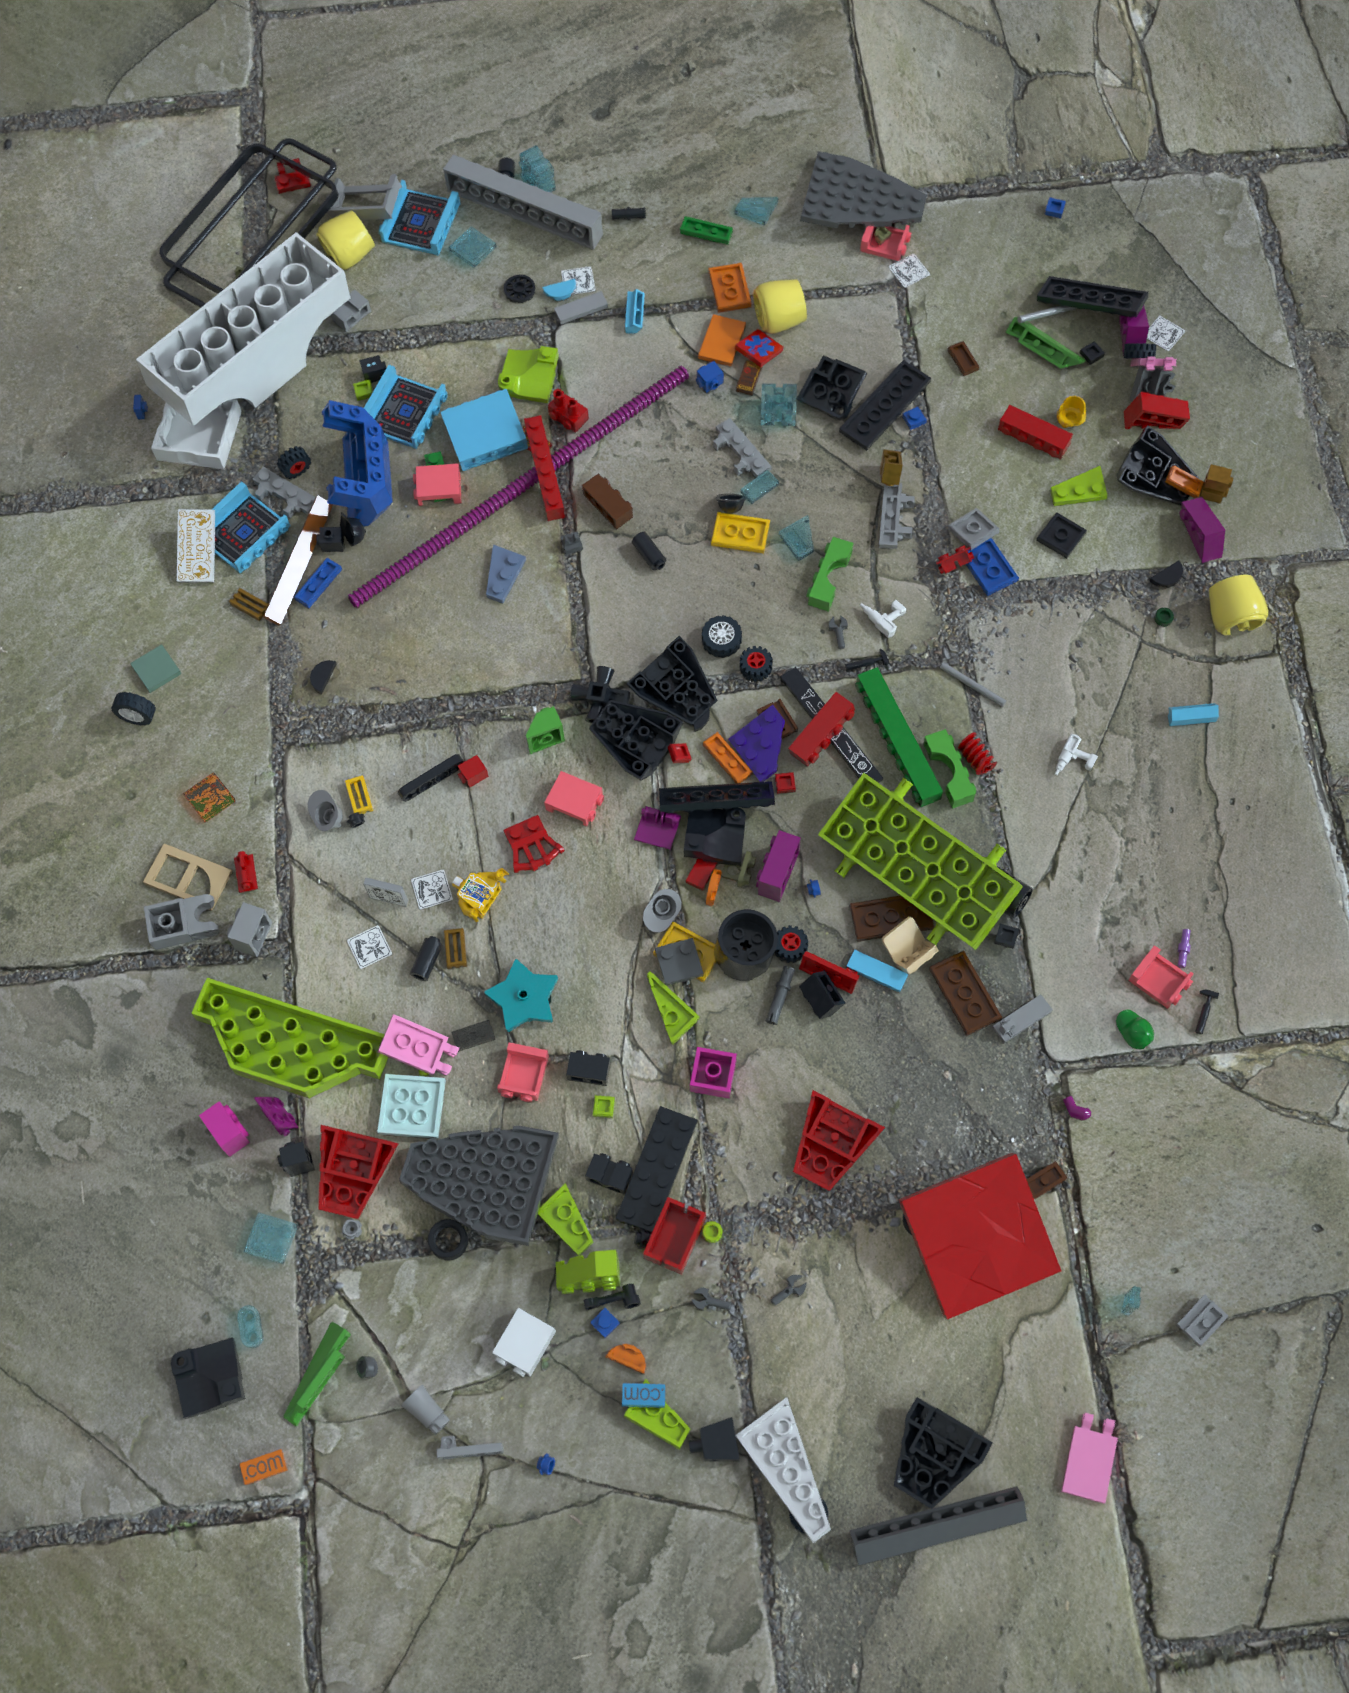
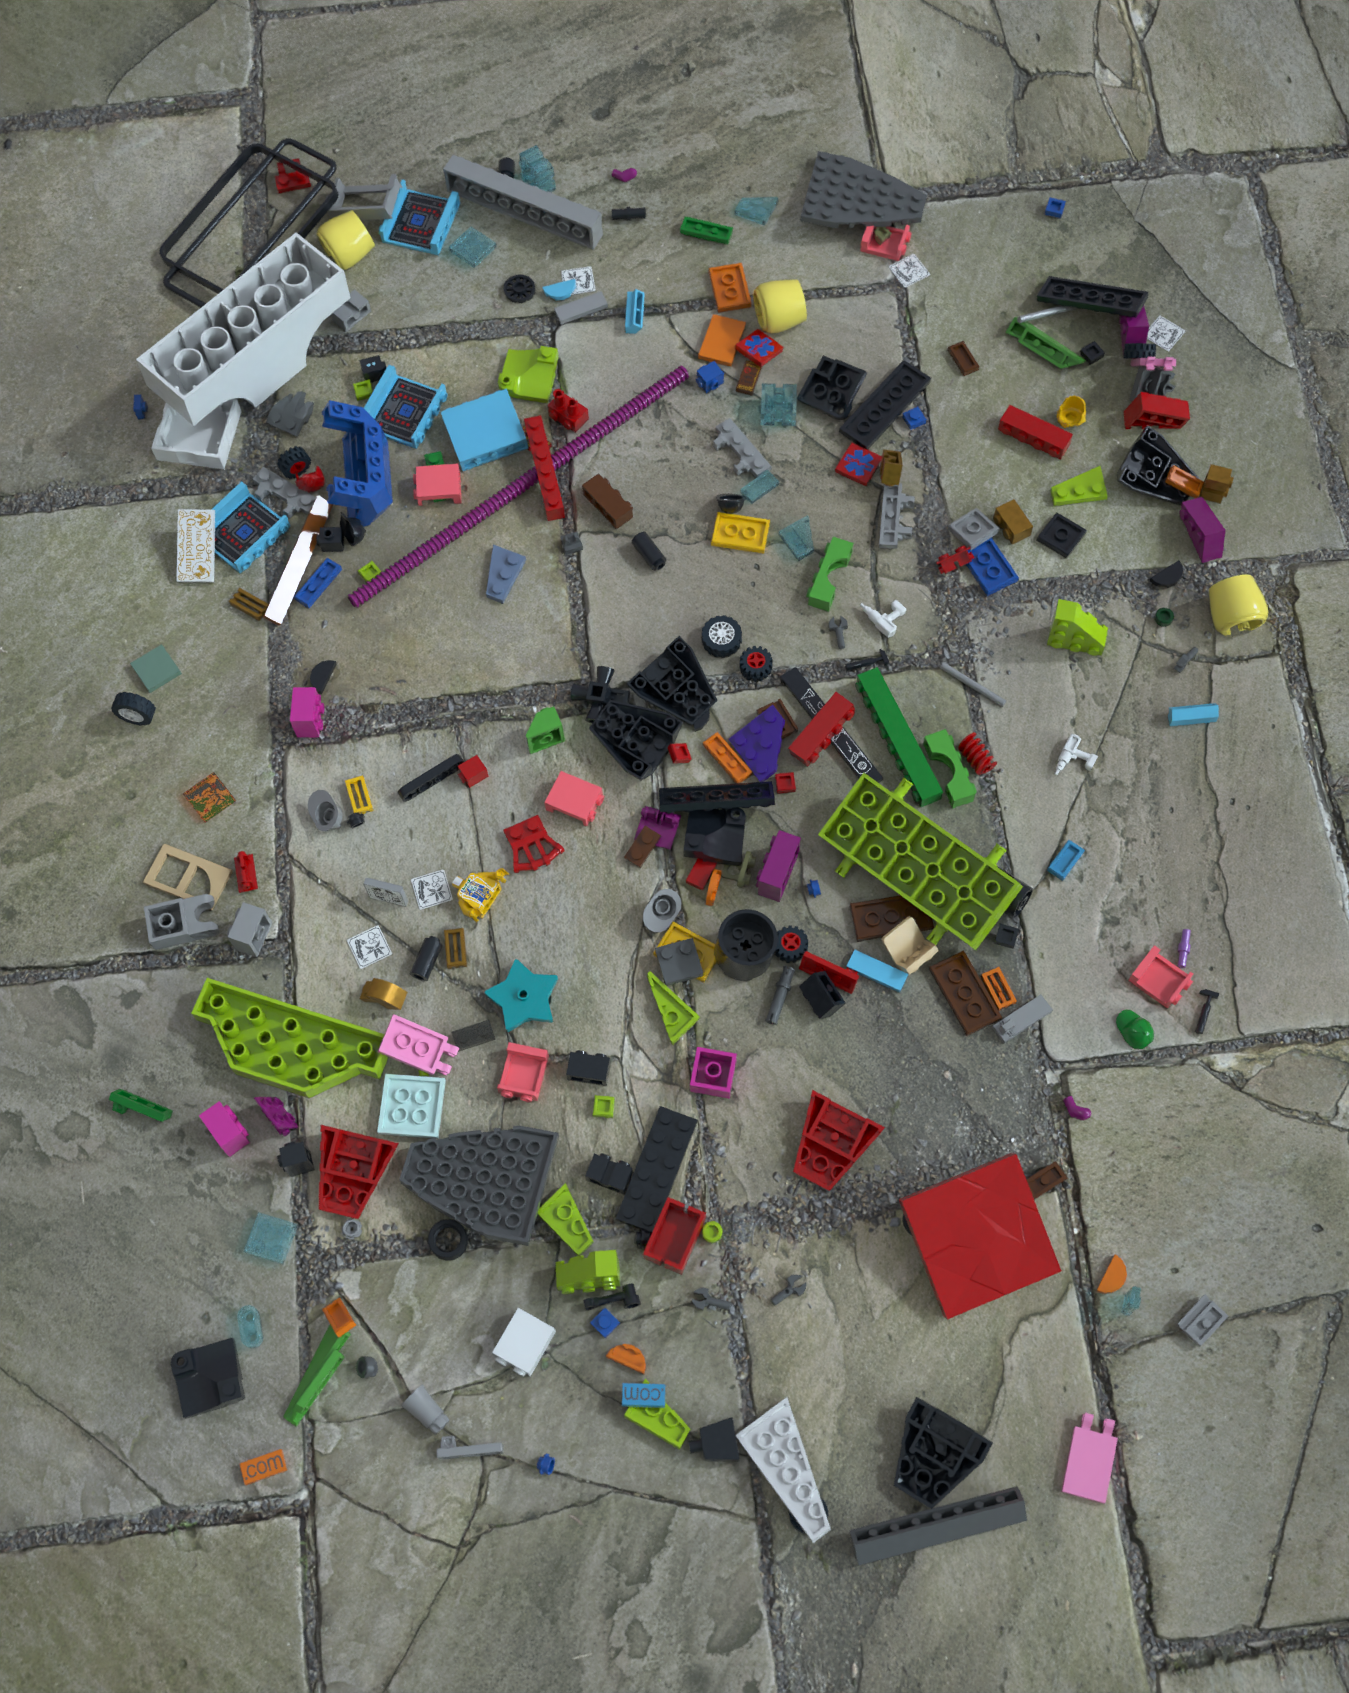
none -> green hinge [109,1089,173,1122]
none -> dark grey plate [266,391,314,437]
none -> dark pink brick [290,687,325,737]
none -> red hair [295,466,325,493]
none -> orange tile [322,1297,356,1338]
none -> lime tile [358,561,382,582]
none -> pearl gold brick [359,978,408,1010]
none -> magenta arm [612,168,637,182]
none -> reddish brown plate [624,826,661,869]
none -> red tile [835,443,882,486]
none -> orange tile [981,967,1017,1011]
none -> pearl gold brick [993,499,1033,545]
none -> lime brick [1047,599,1108,656]
none -> dark azure tile [1047,840,1085,881]
none -> orange tile [1096,1254,1127,1294]
none -> dark grey bar [1173,647,1199,673]

